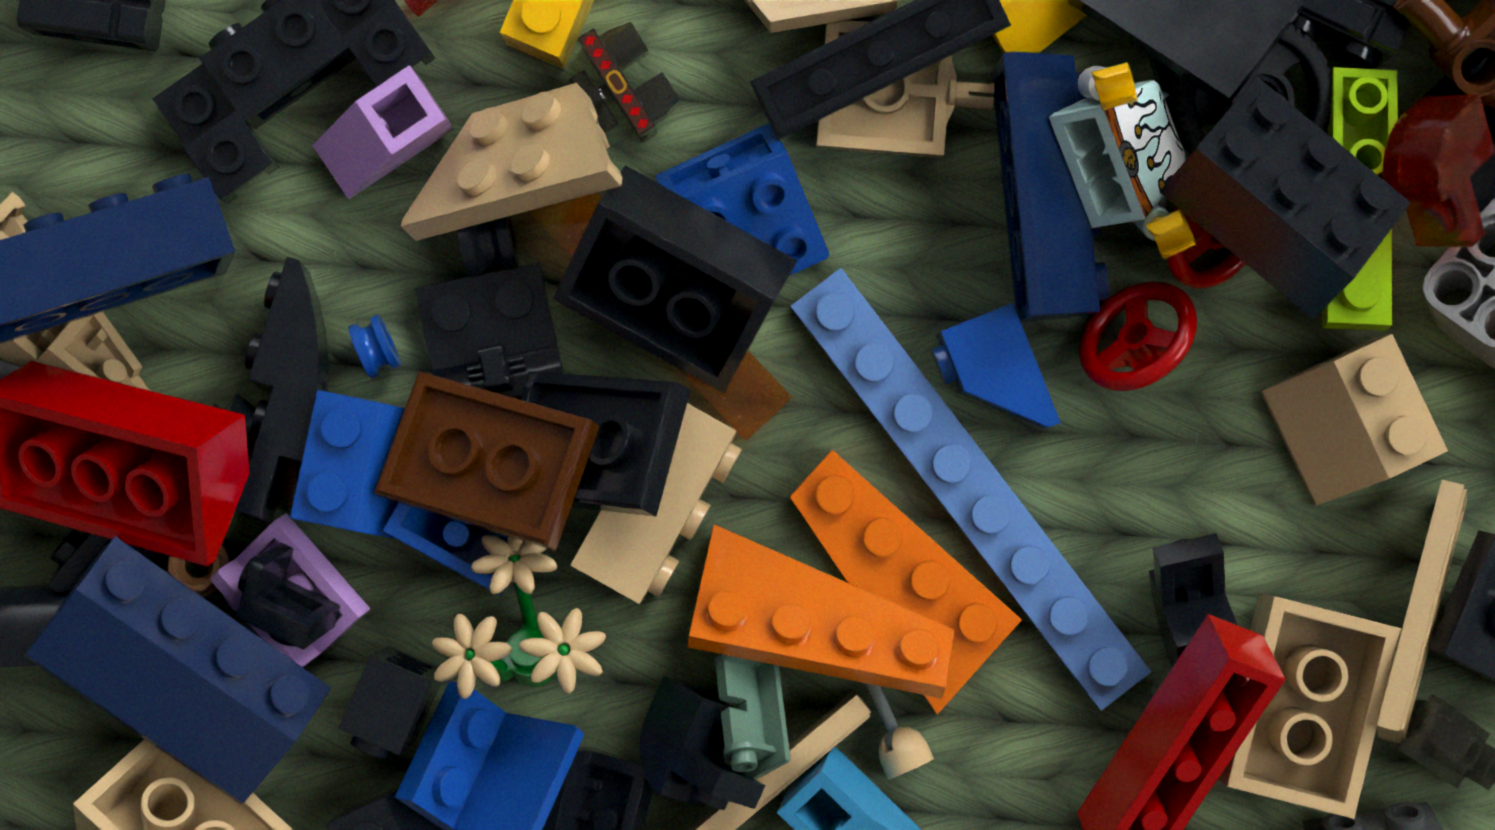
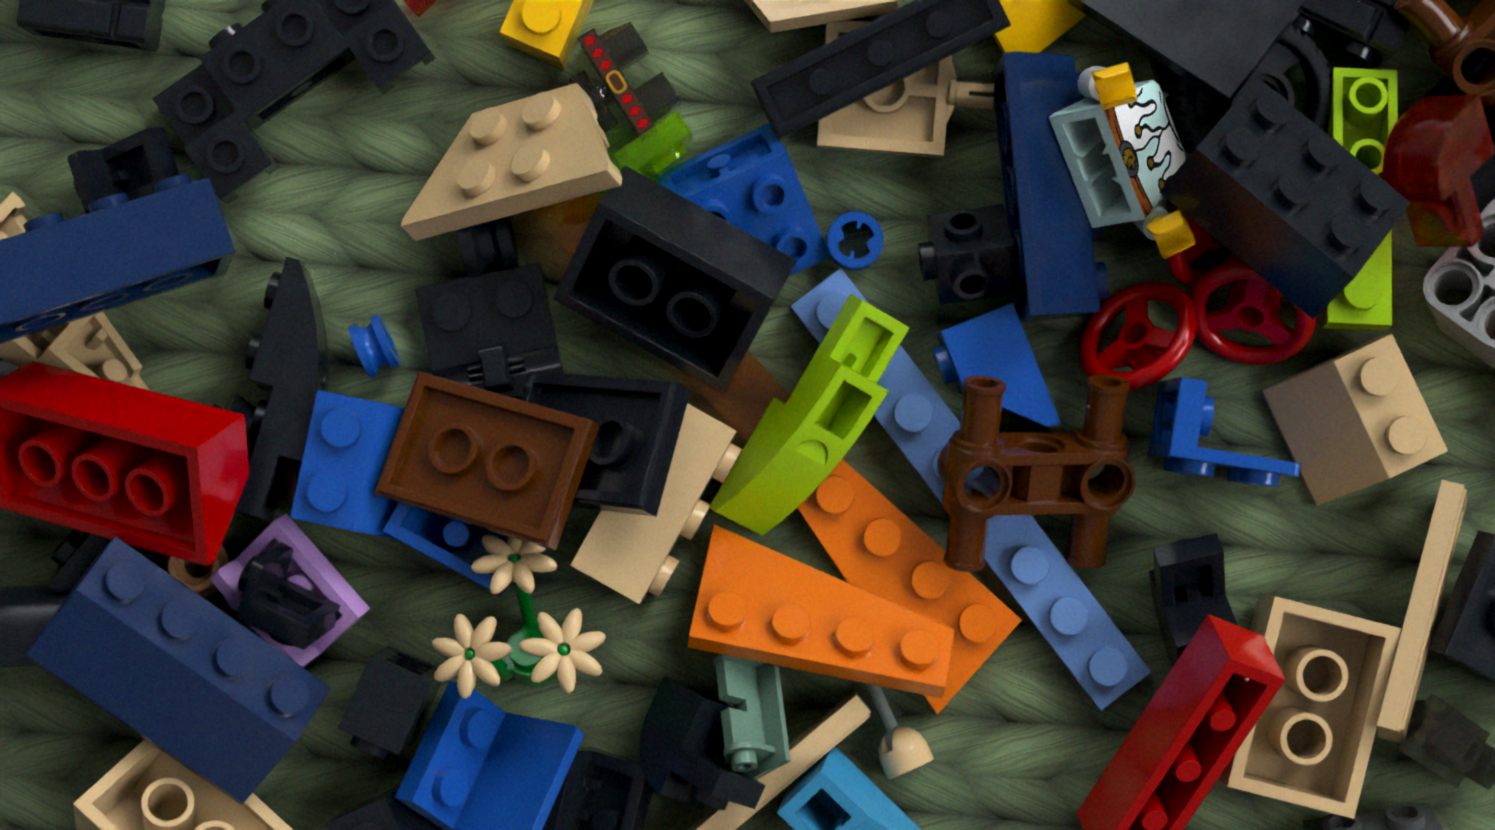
lavender slope [312,65,454,199] -> none
none -> black bracket [68,127,180,214]
none -> clear neon green bracket [613,111,693,175]
none -> lime slope [710,293,910,536]
none -> blue bush [826,212,884,270]
none -> black brick [918,204,1016,305]
none -> reddish brown piece [937,374,1136,572]
none -> blue bracket [1148,377,1301,487]
none -> red piece [1189,261,1316,365]

